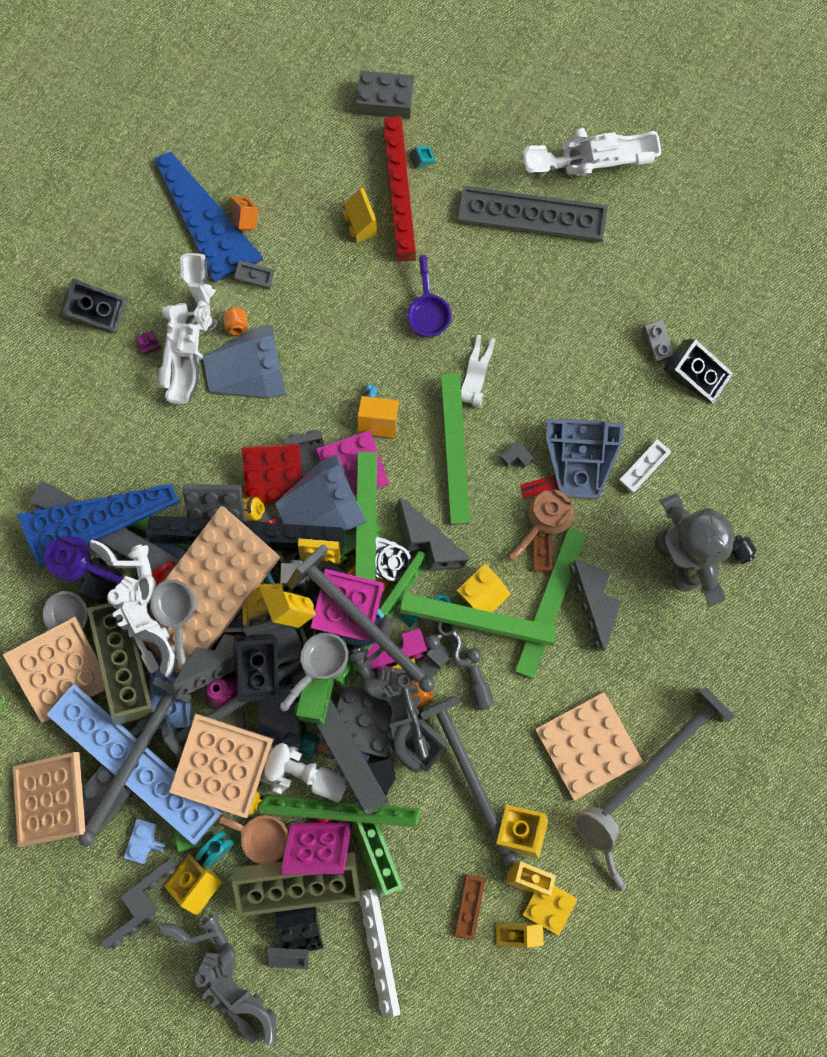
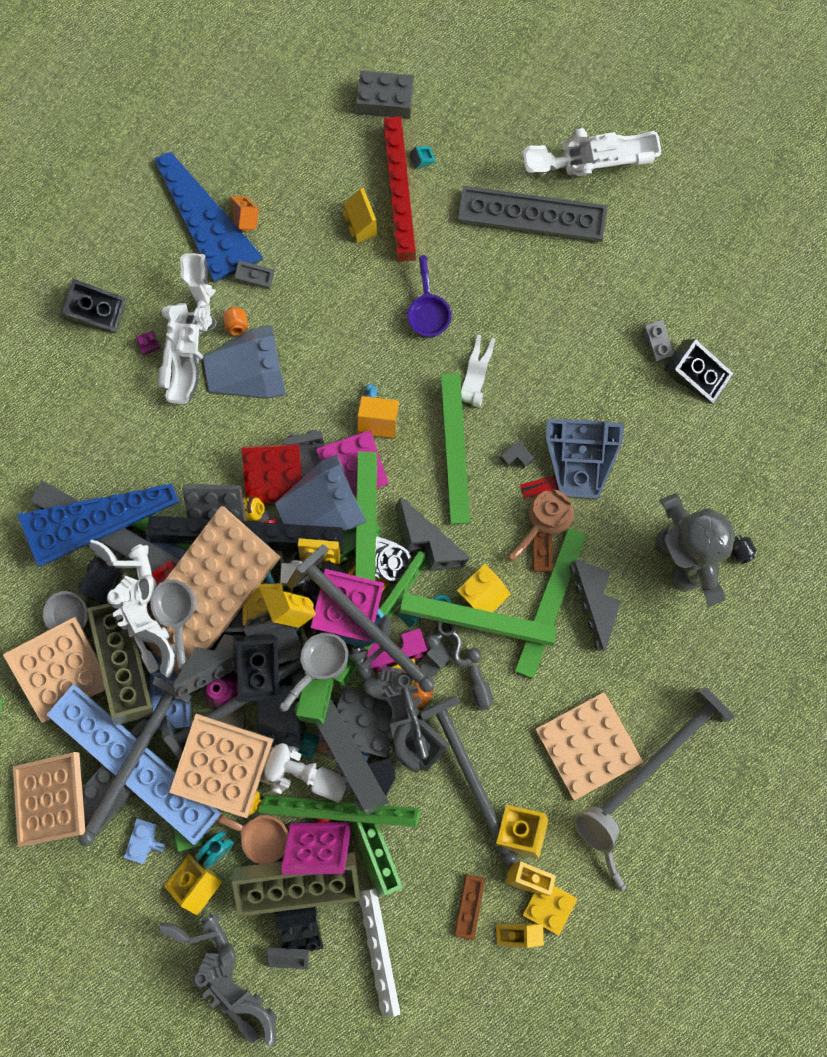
dark purple piece [44,536,124,584] -> none
dark grey bracket [101,858,179,950] -> none
white plate [619,439,671,494] -> none

